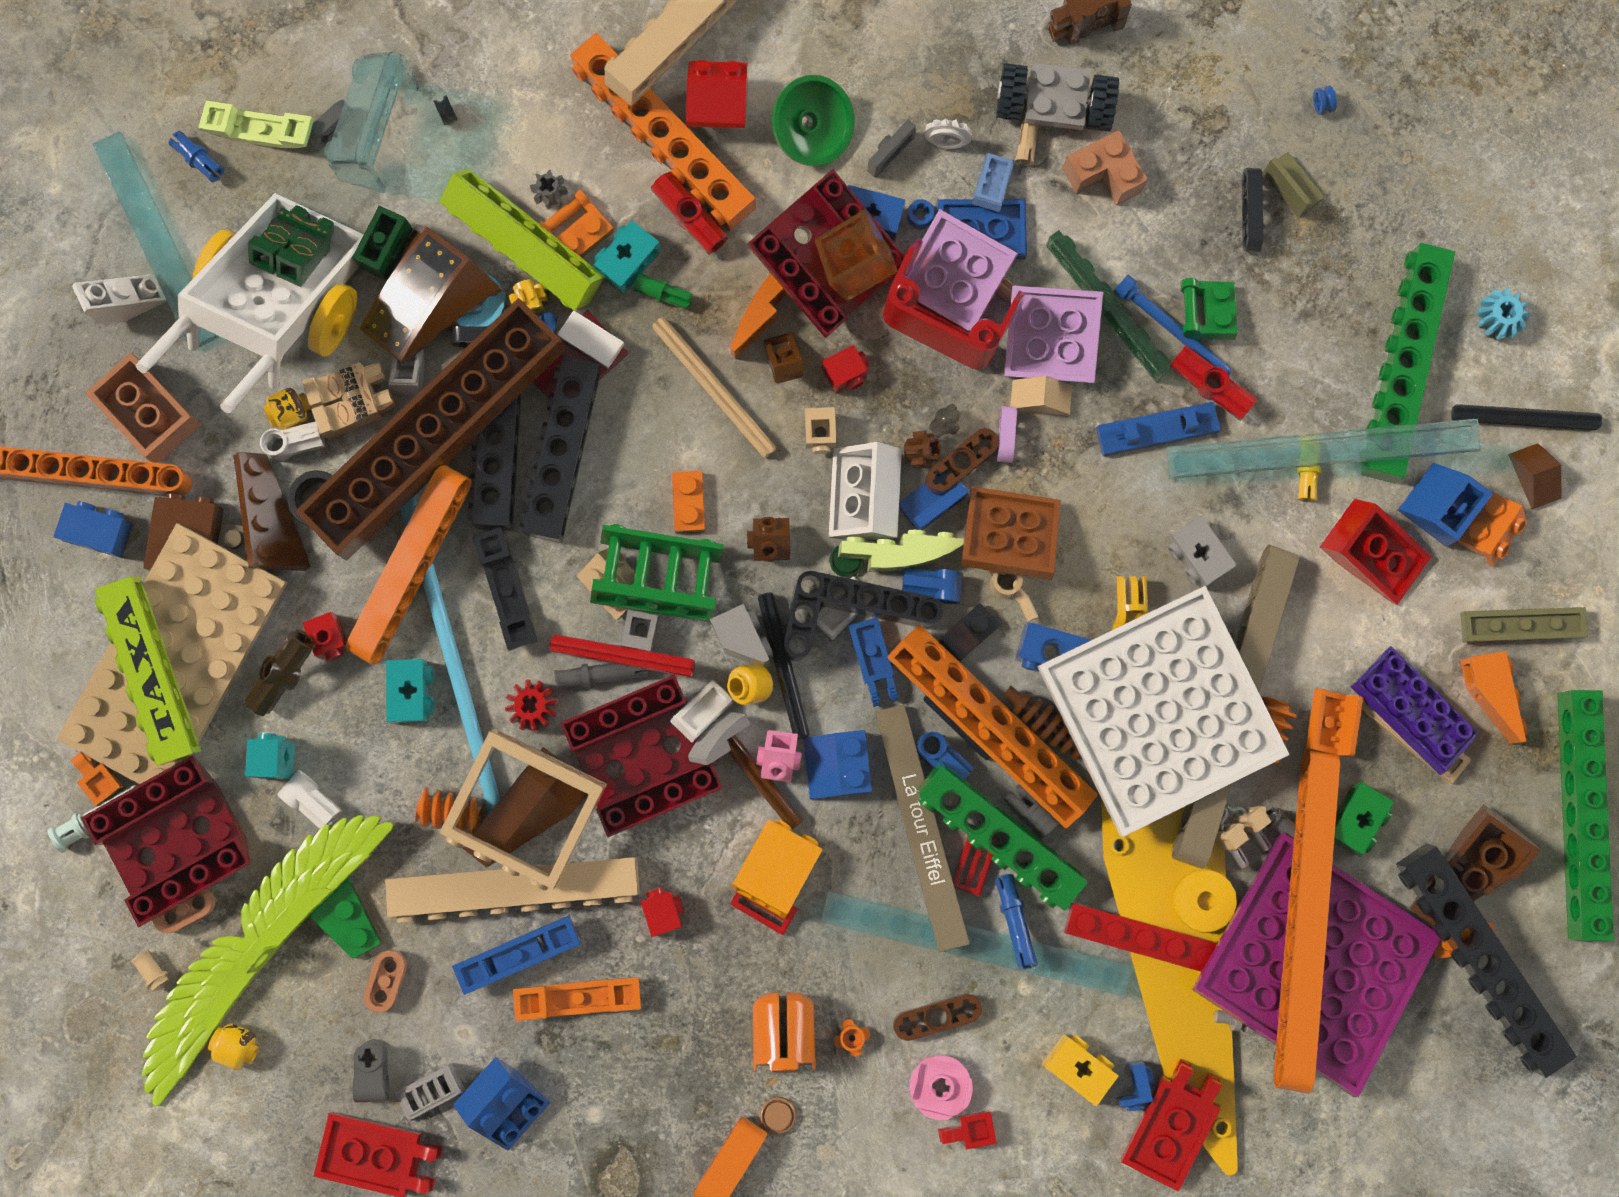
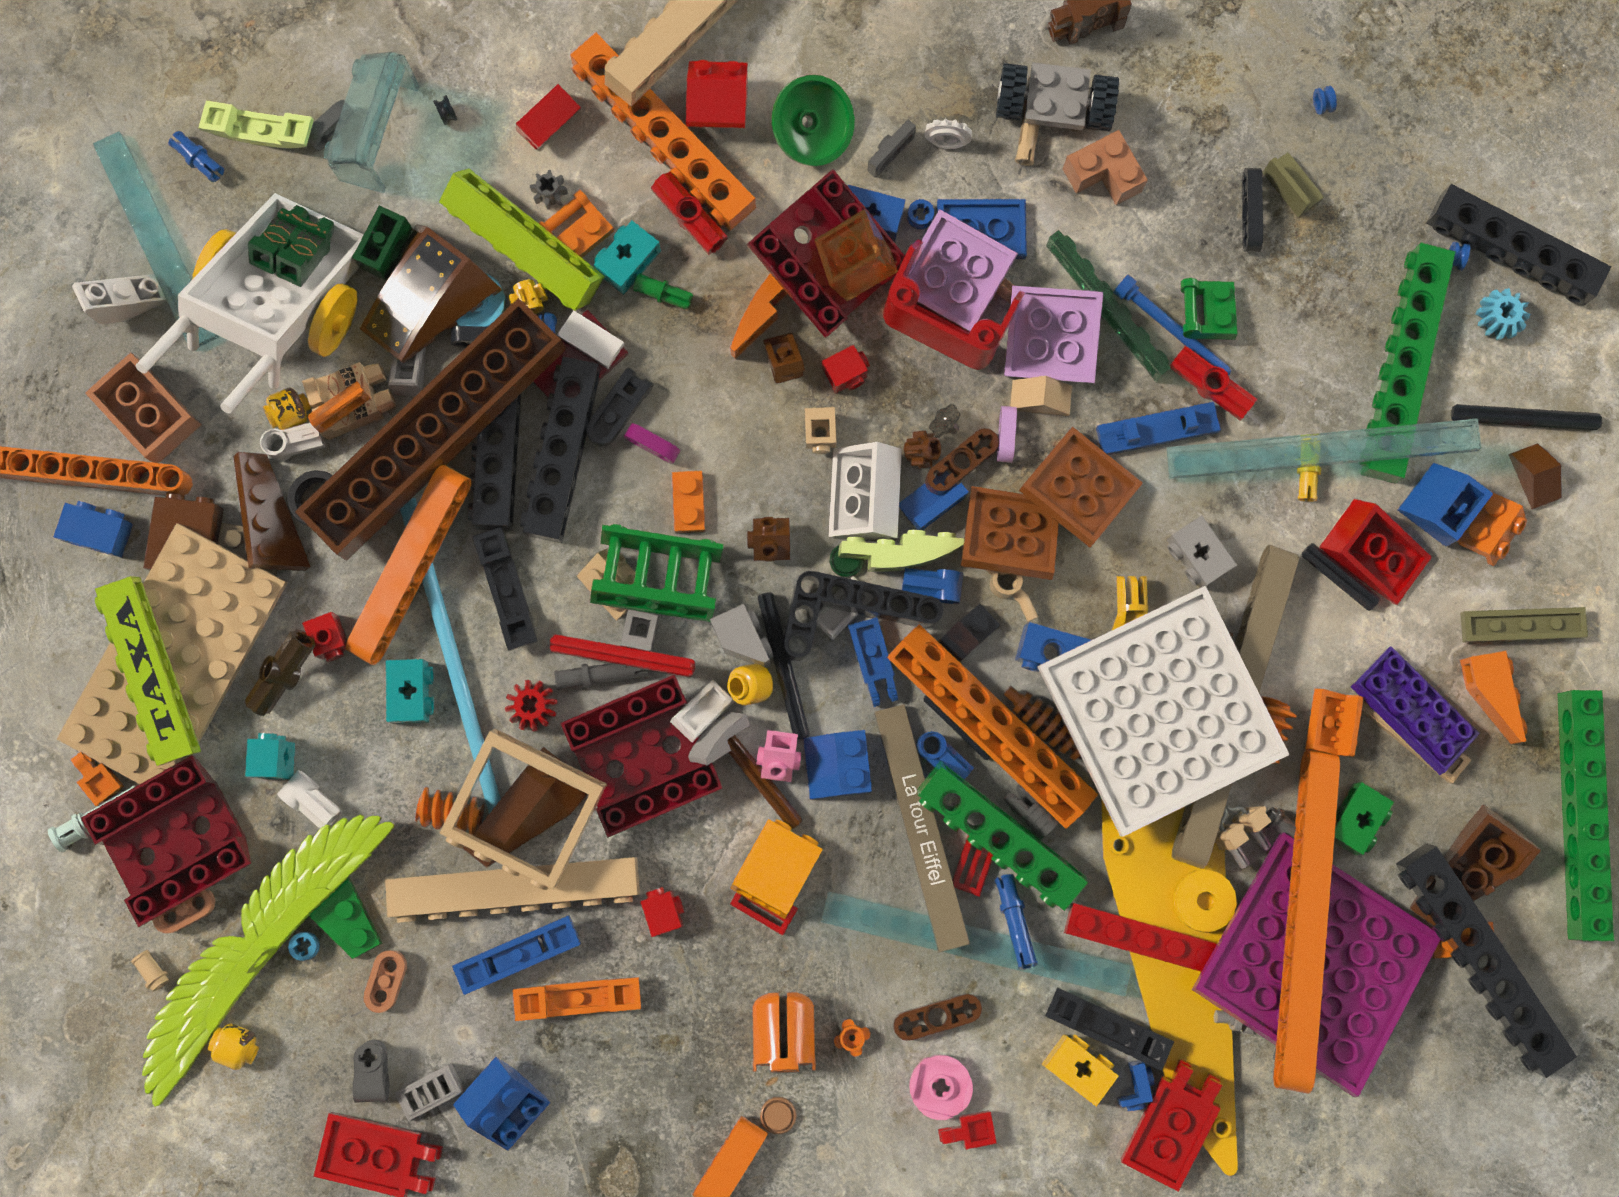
tan axle [652,317,776,458] -> none
medium blue plate [971,153,1015,212] -> none
none -> dark azure bush [288,932,320,961]
none -> orange slope [308,381,370,433]
none -> red hinge [516,84,581,150]
none -> black plate [587,367,654,446]
none -> magenta beam [624,423,680,464]
none -> dark orange plate [1019,426,1143,548]
none -> black slope [1045,987,1174,1071]
none -> black axle [1301,543,1380,611]
none -> black brick [1426,184,1612,305]
none -> blue bush [1449,241,1470,271]

